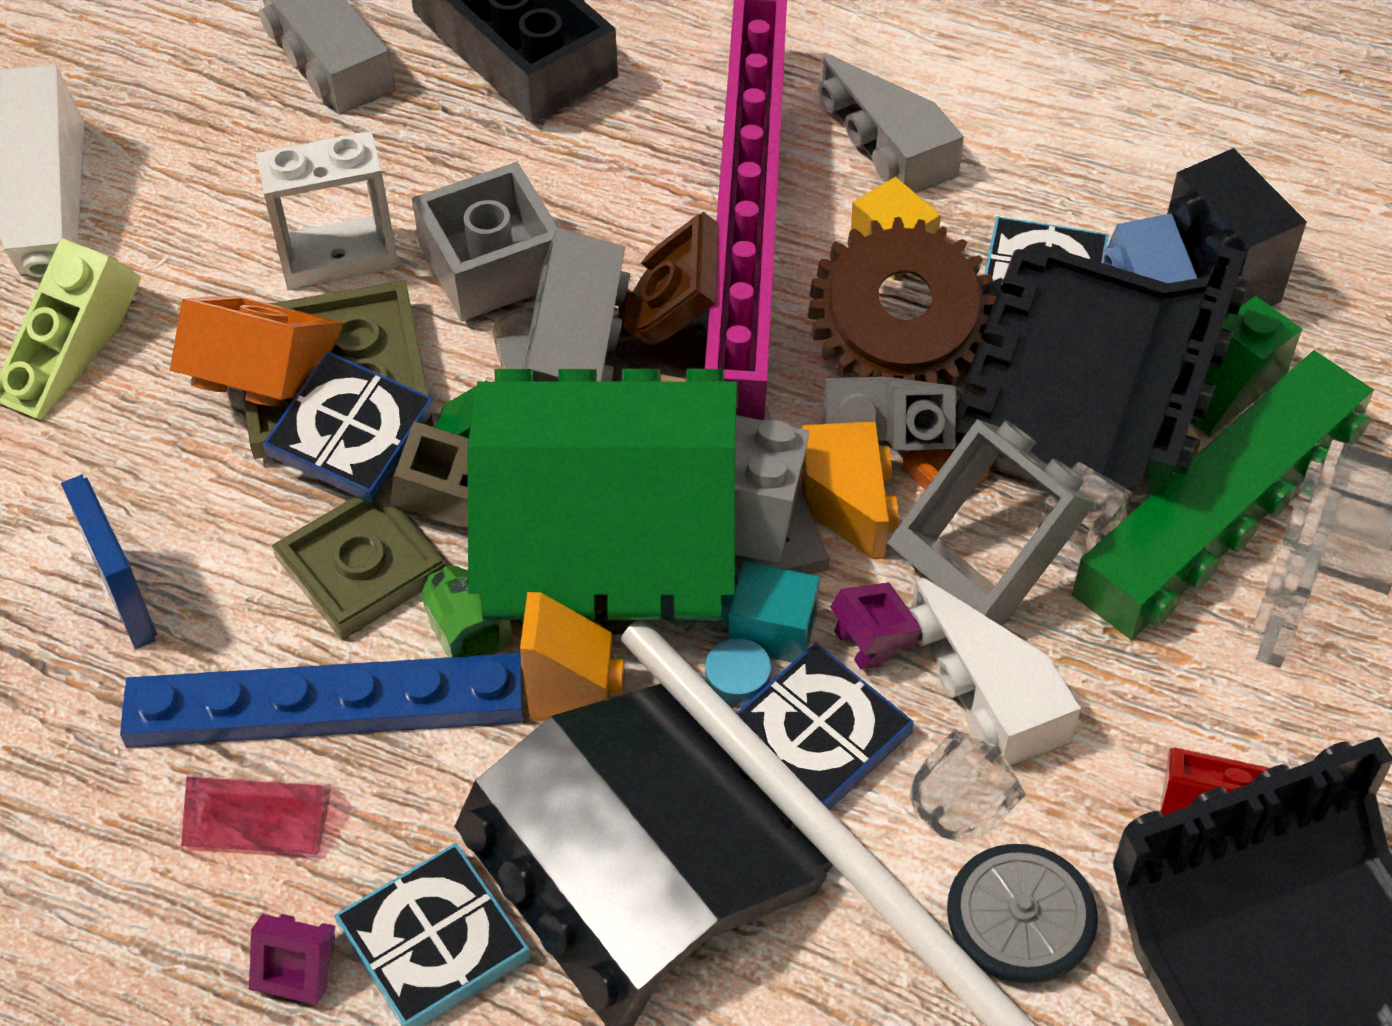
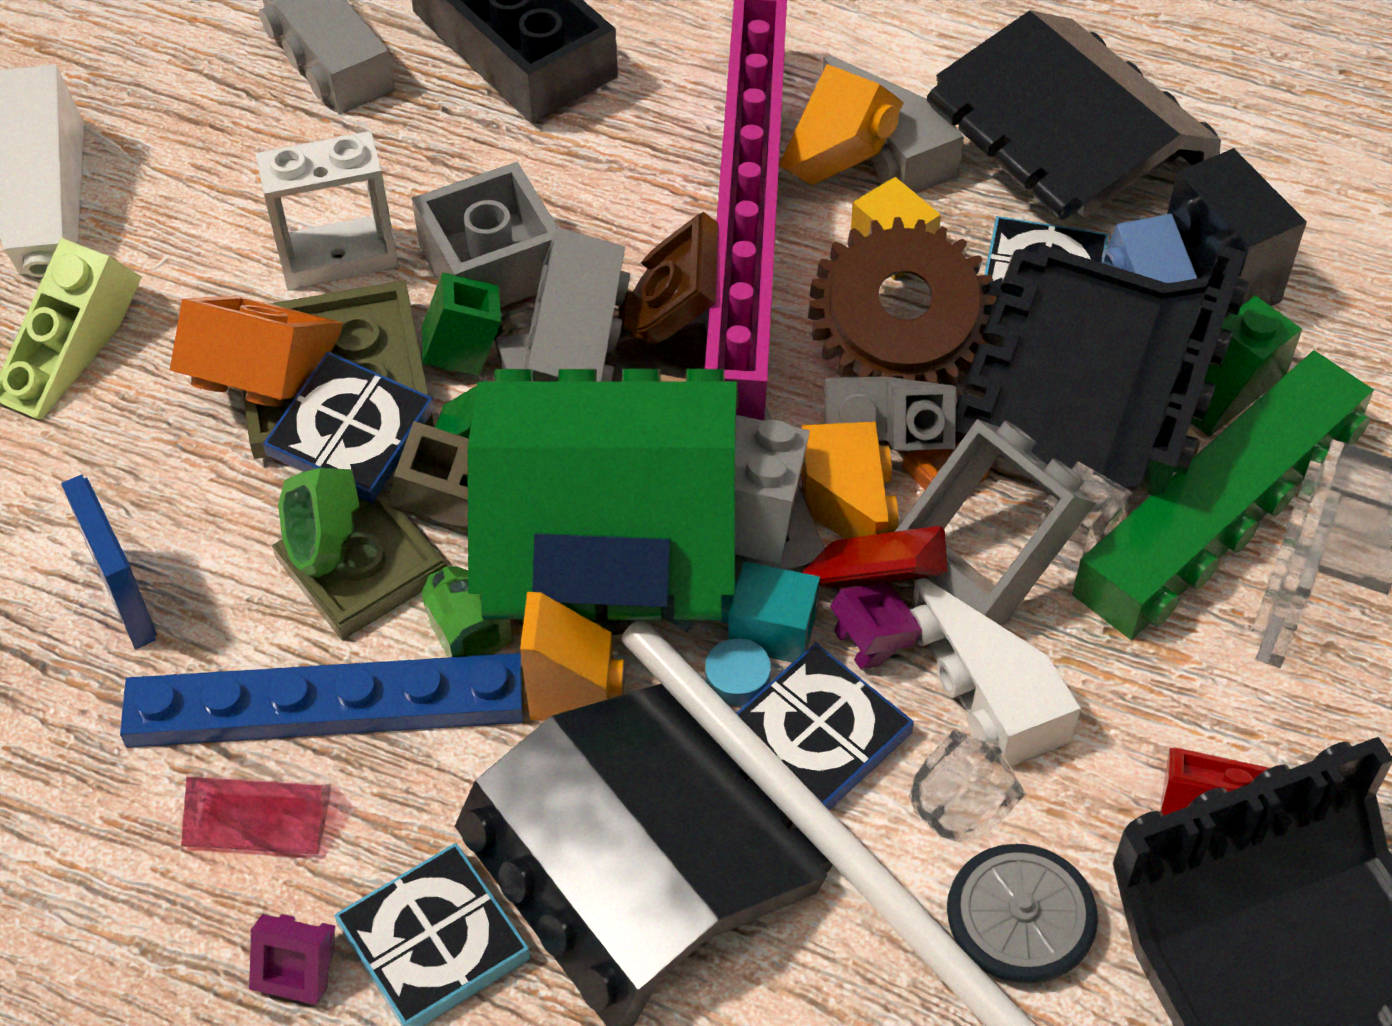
none -> bright green rock [278,468,360,577]
none -> green brick [422,272,501,376]
none -> dark blue tile [532,533,671,607]
none -> light orange slope [779,64,904,185]
none -> red slope [802,526,948,589]
none -> black hinge [927,10,1221,220]

